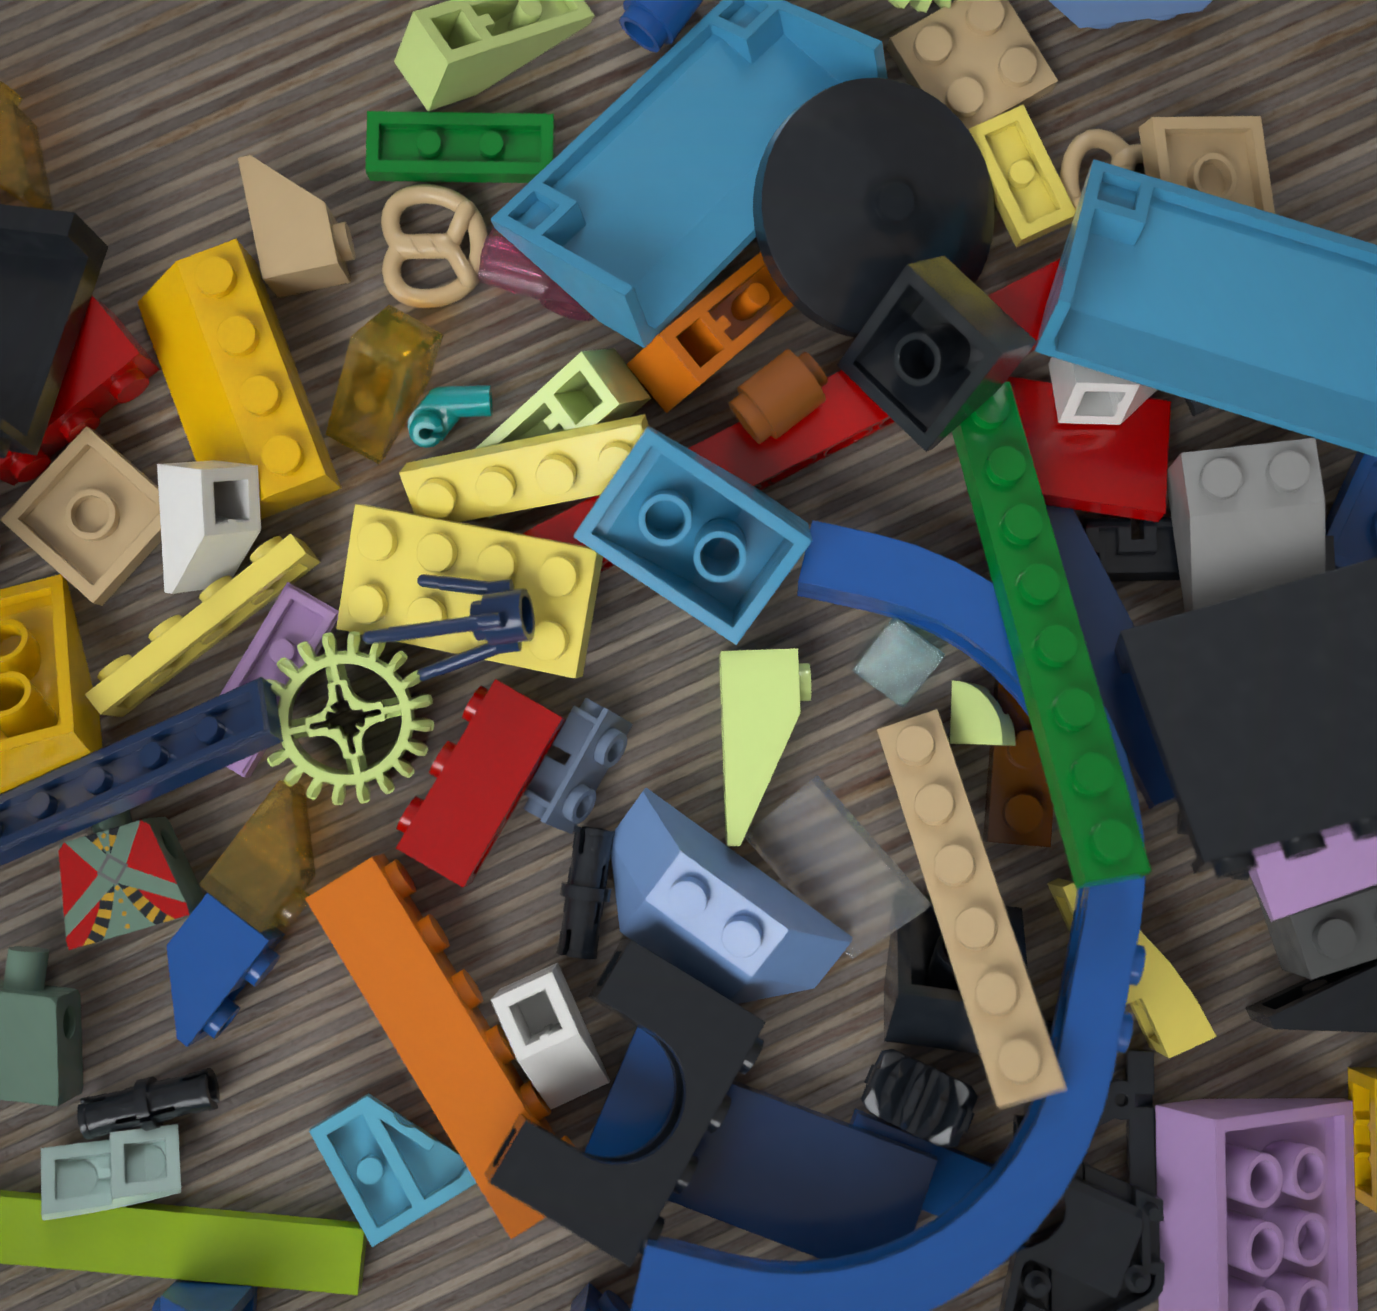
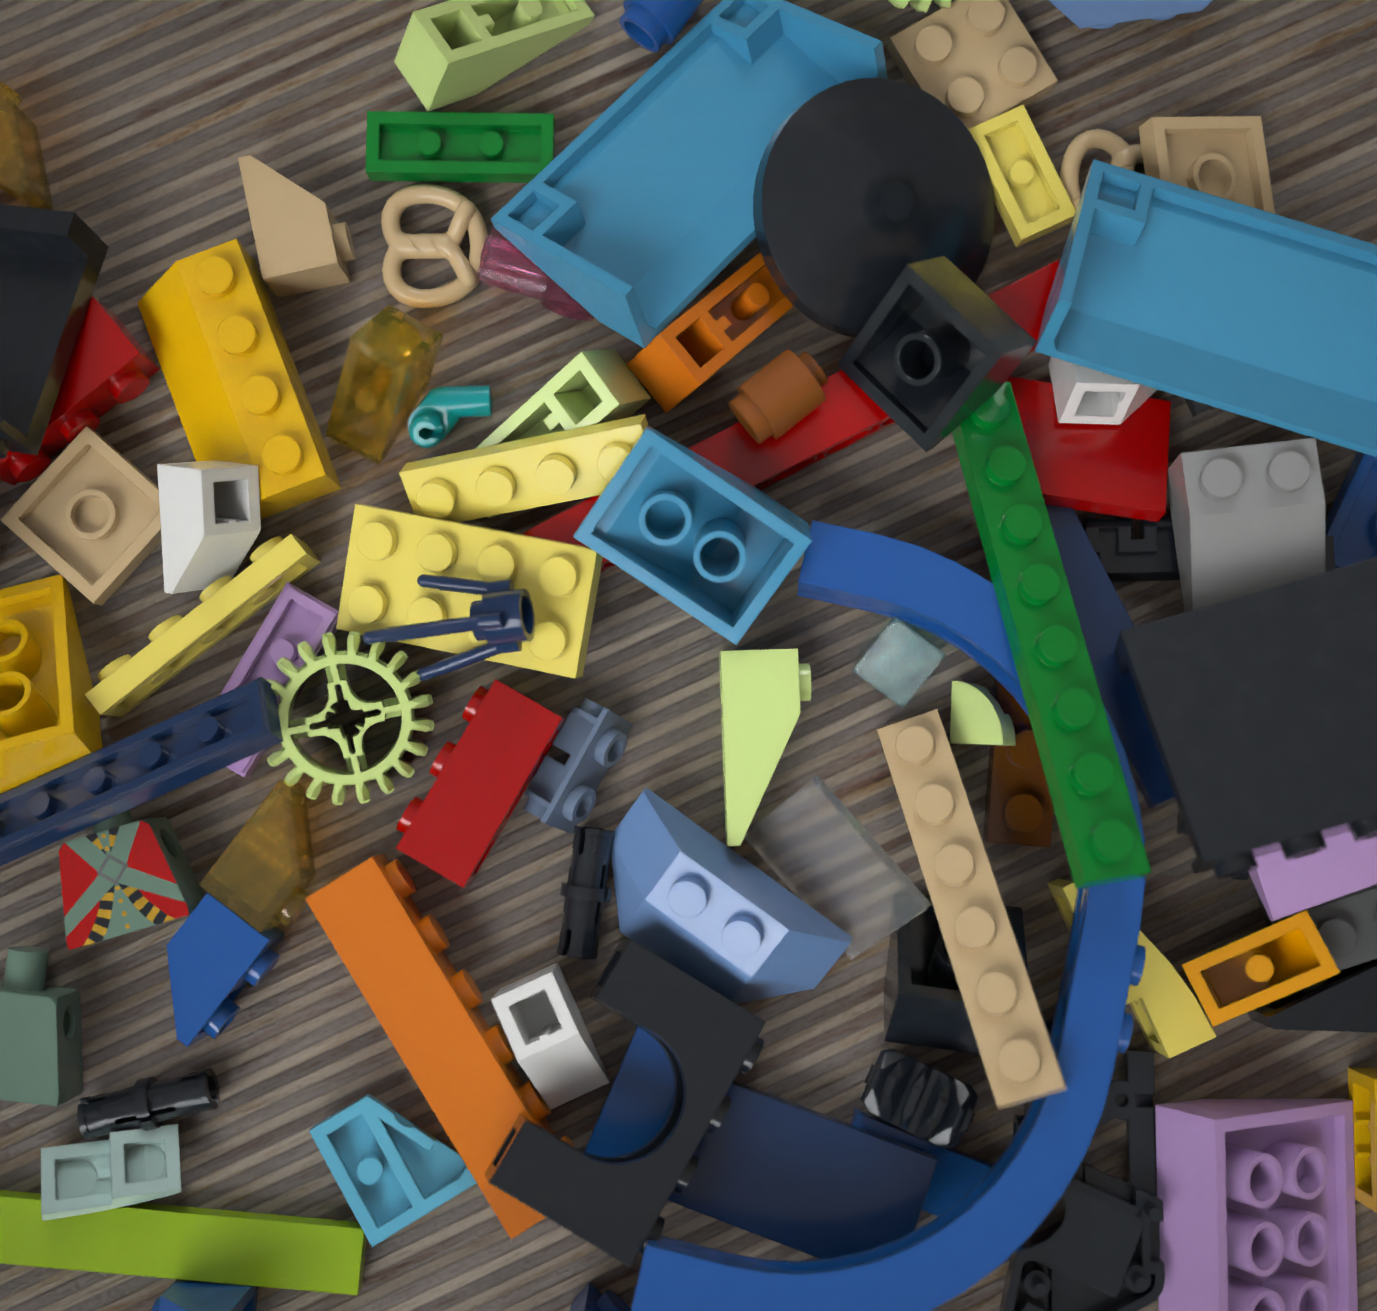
none -> light orange slope [1182,910,1340,1027]

